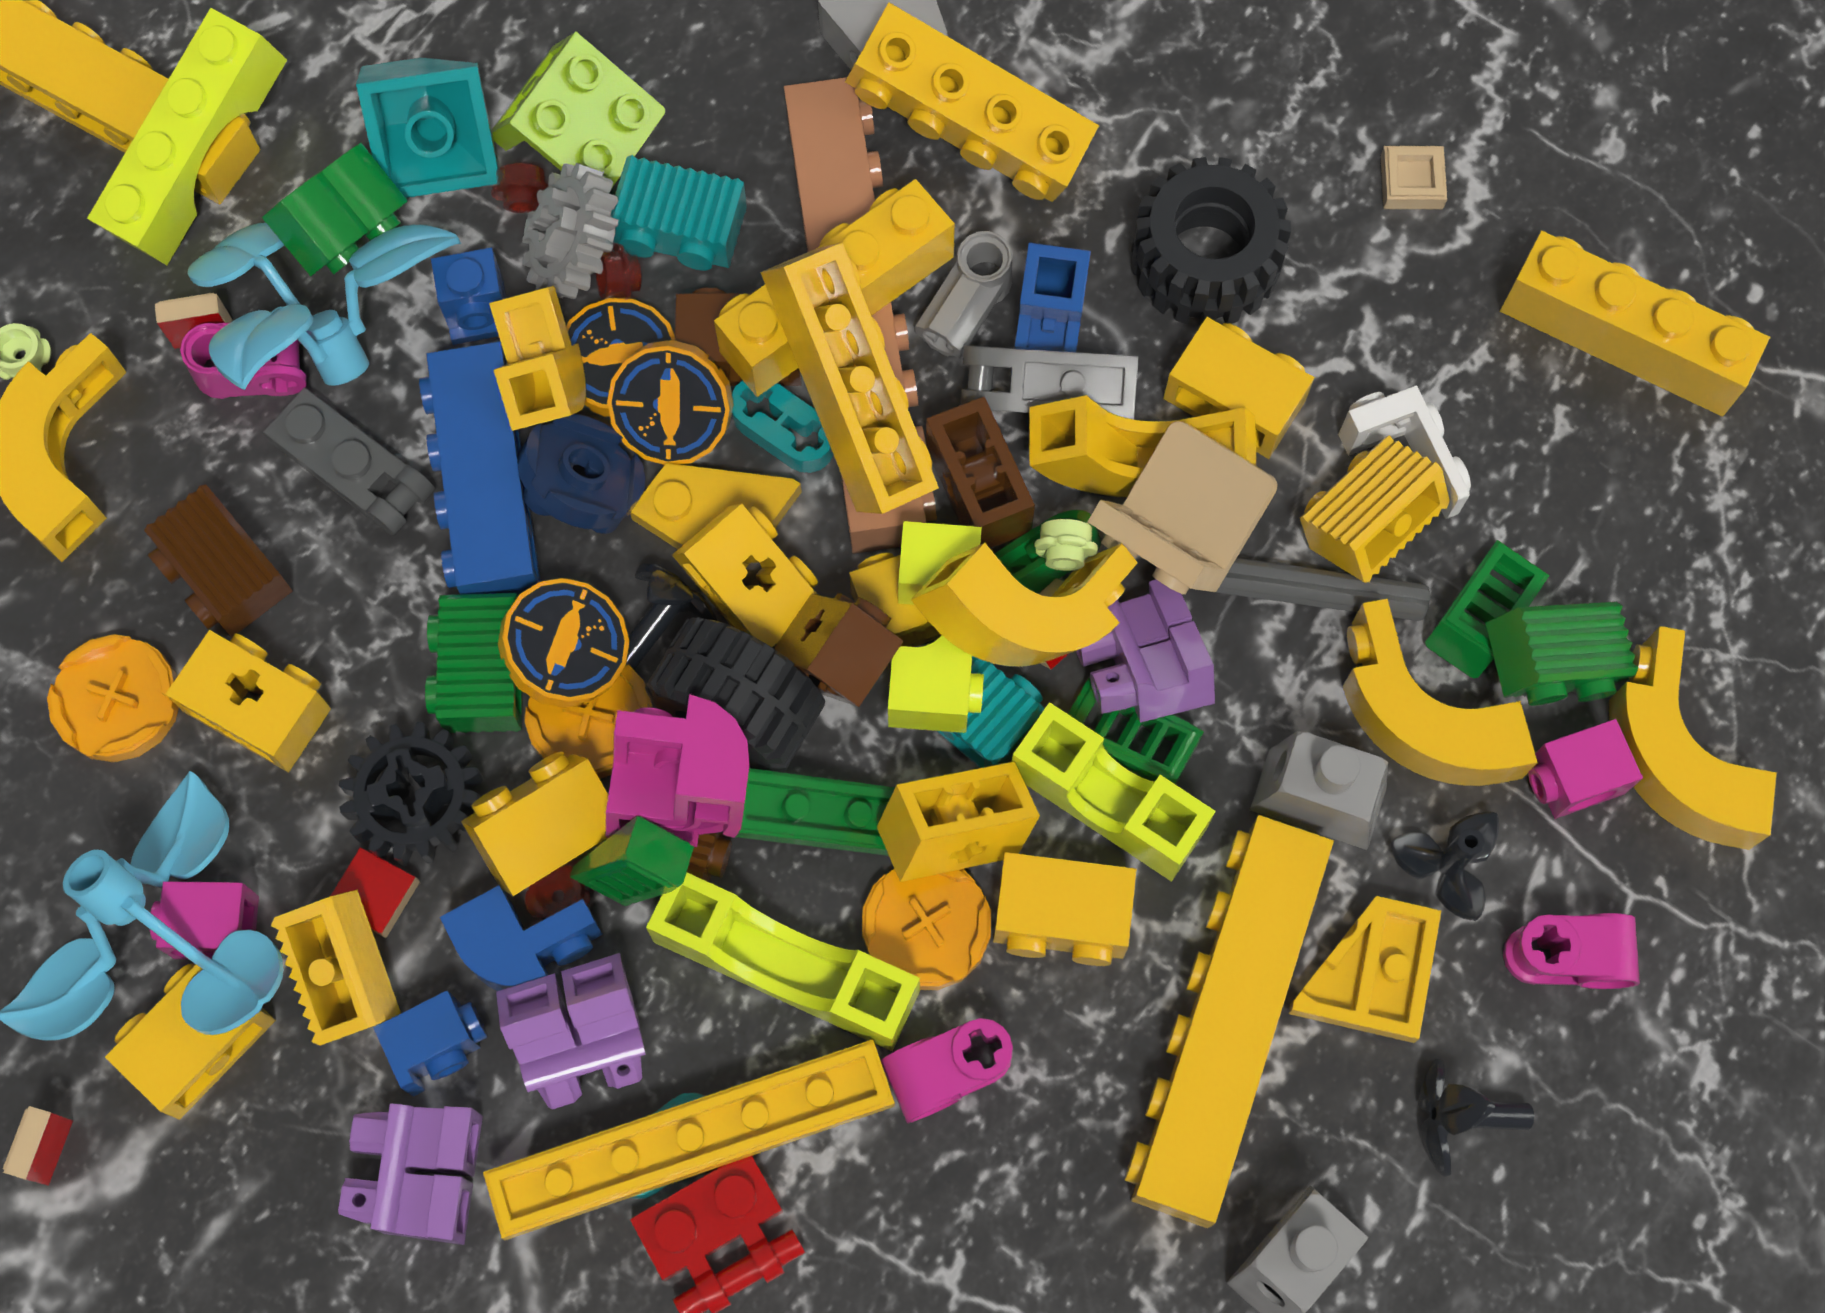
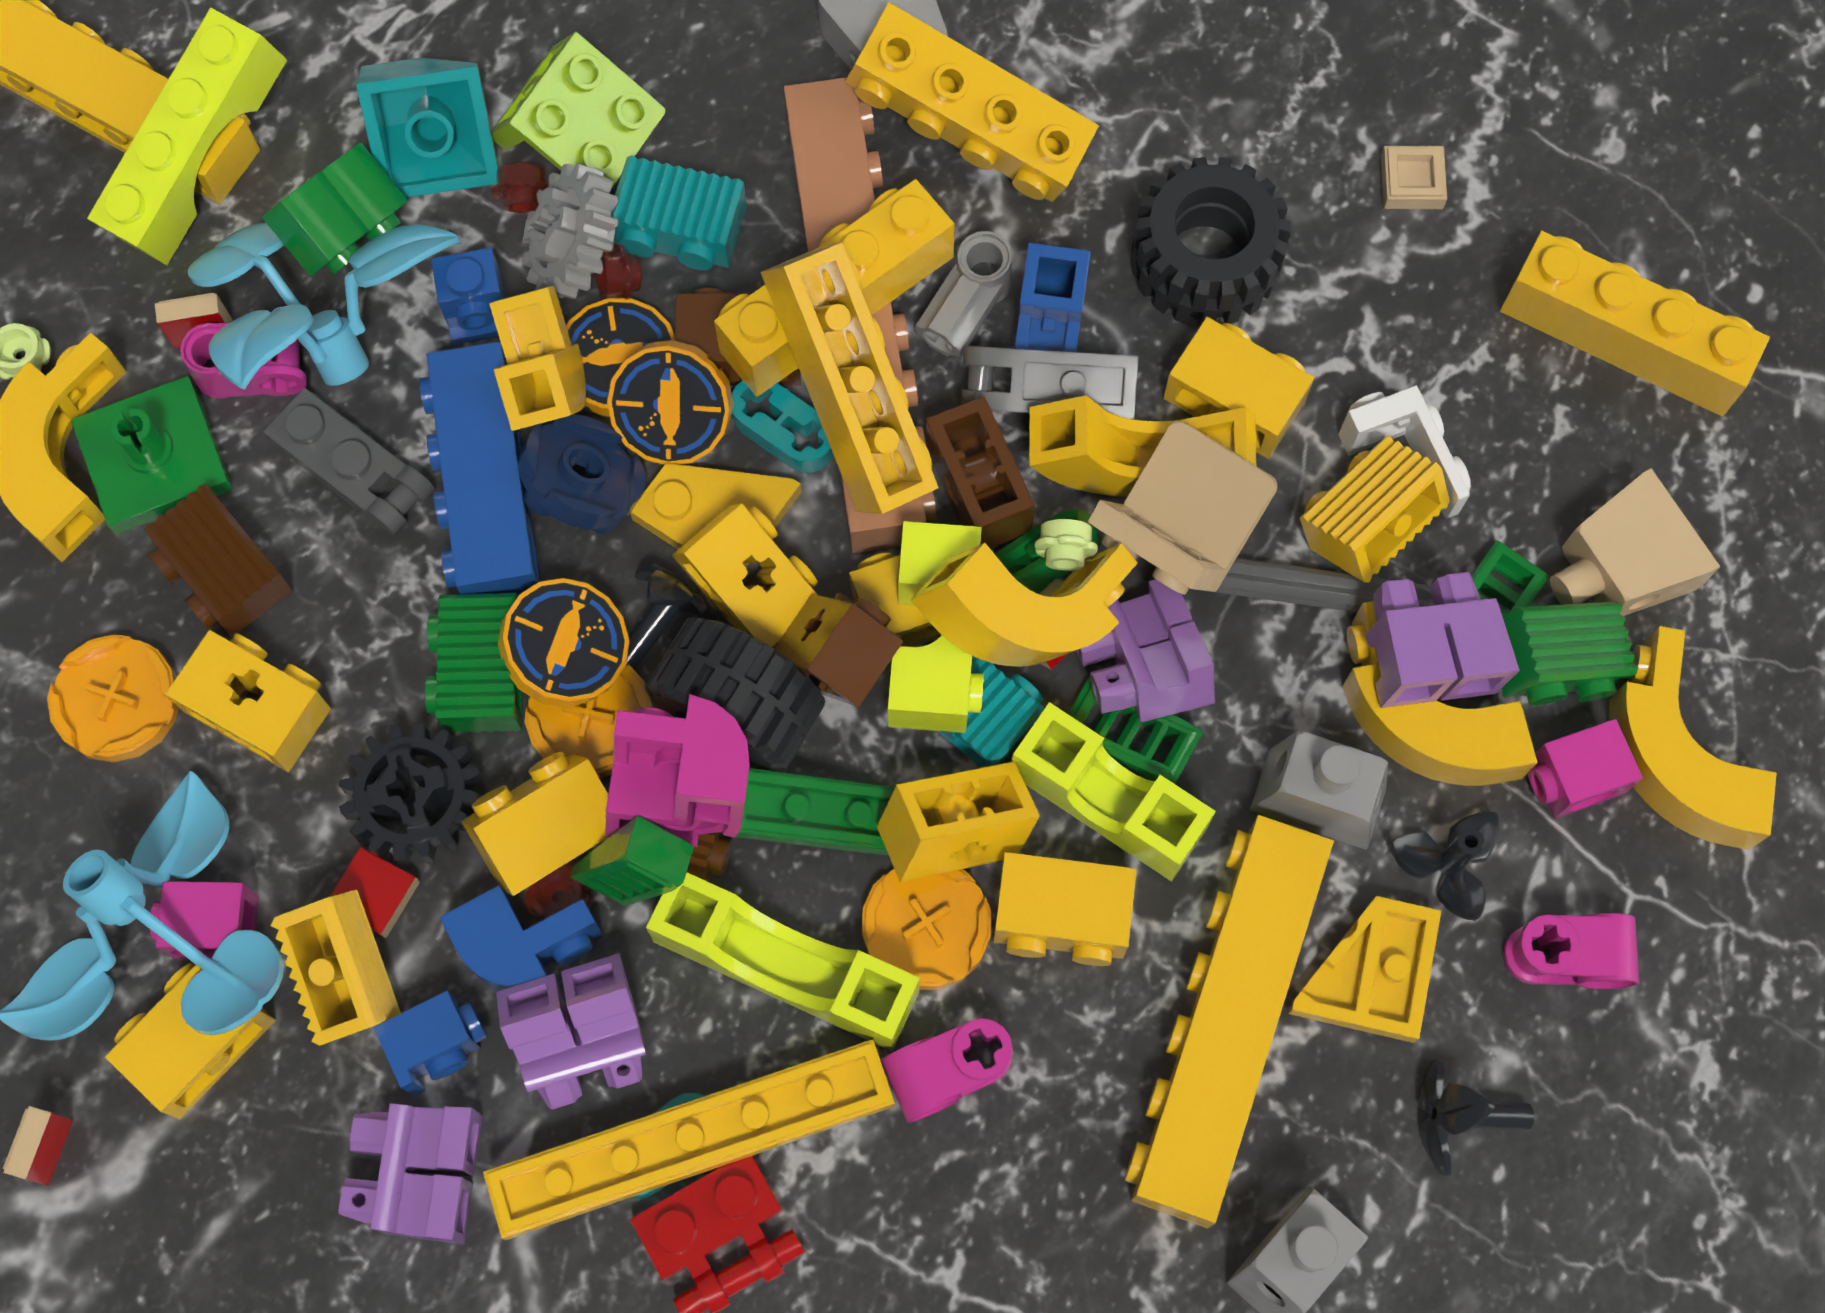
none -> green tile [71,375,233,535]
none -> medium lavender hips [1365,572,1520,708]
none -> tan torso [1550,468,1720,616]

